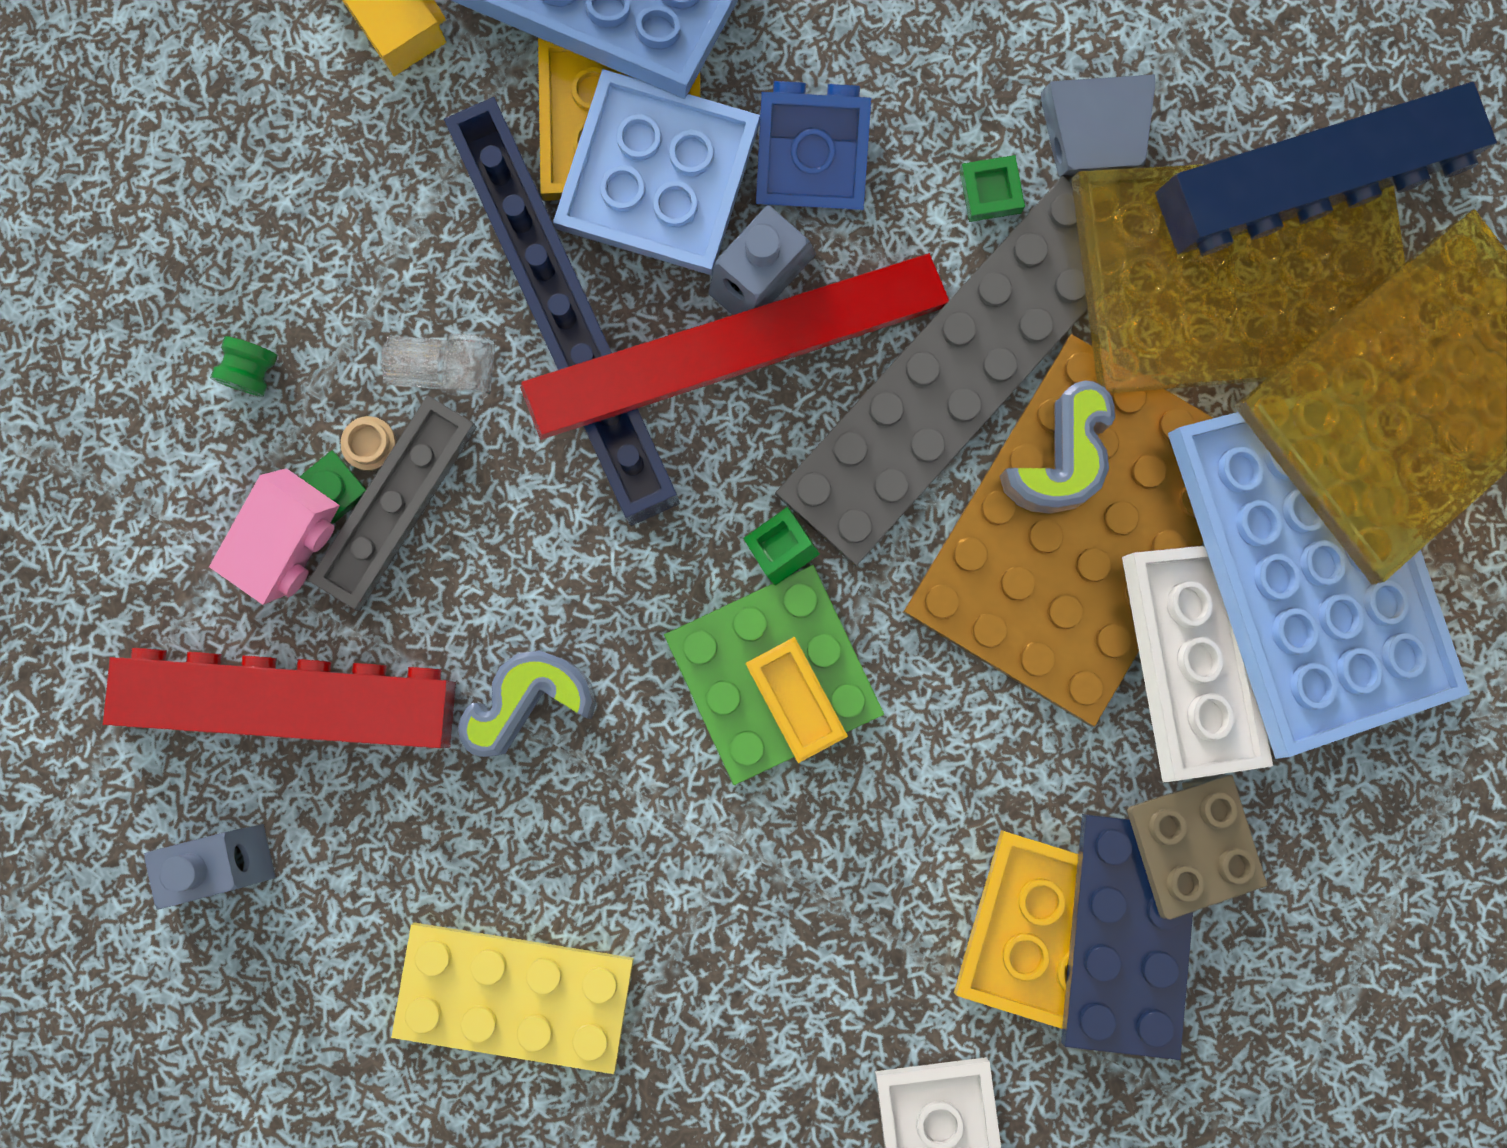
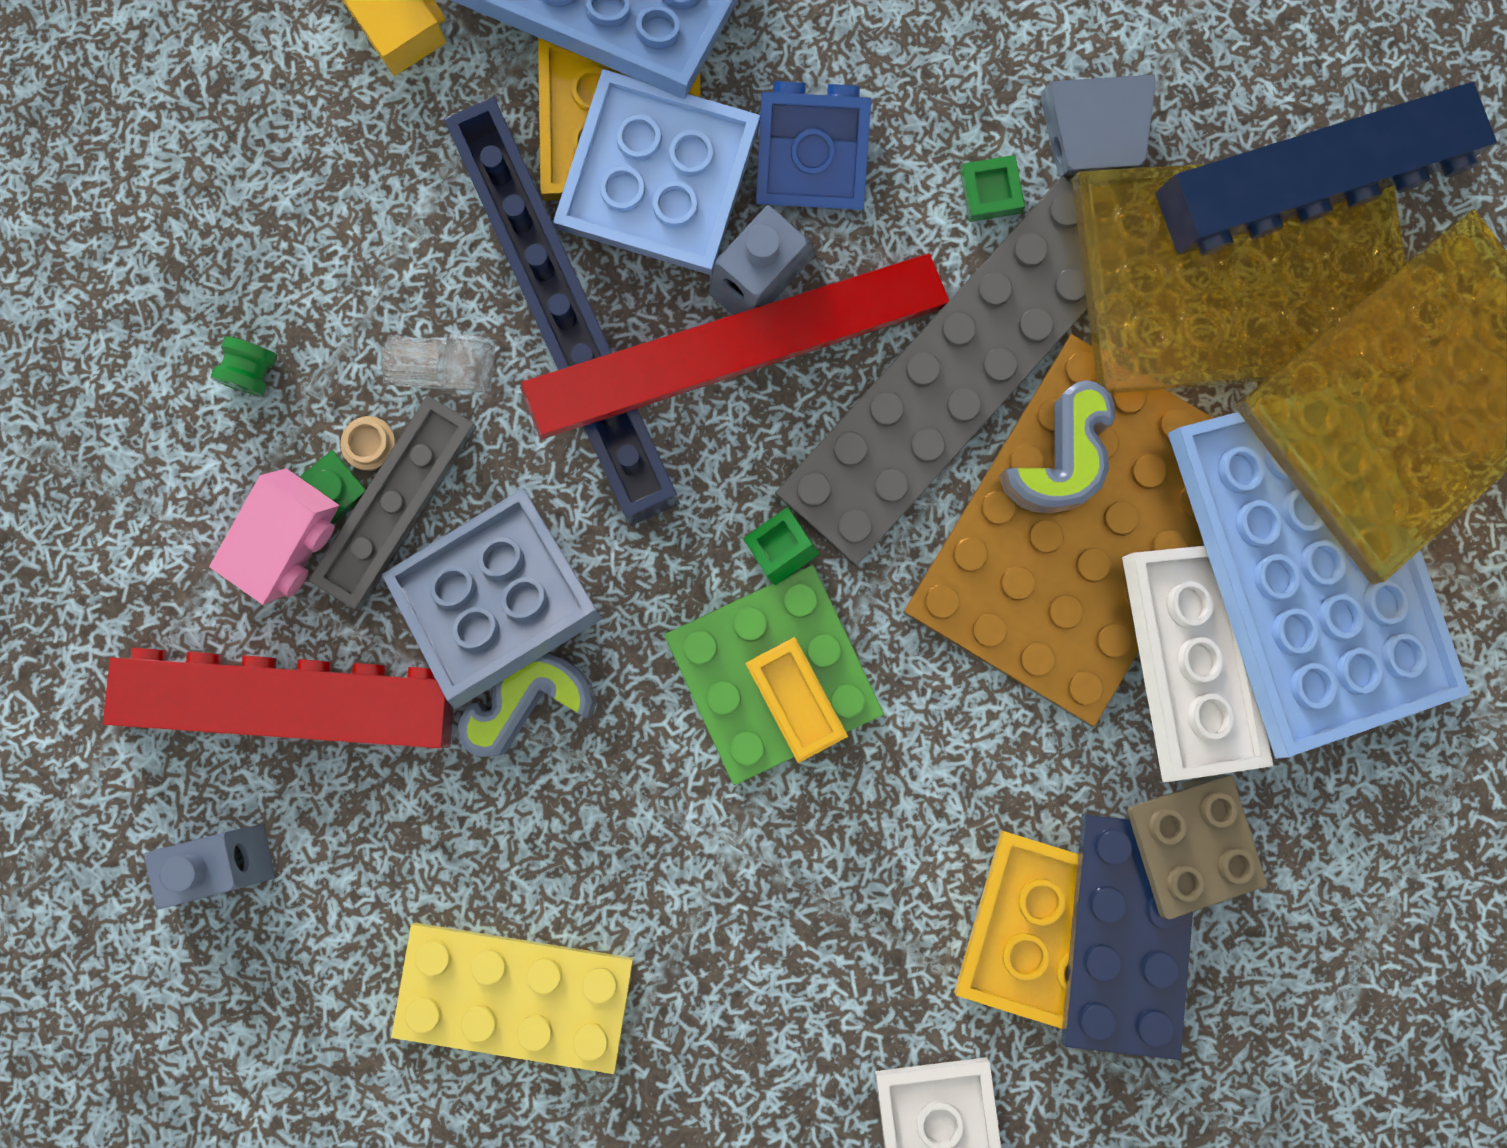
none -> sand blue plate [381,488,602,709]

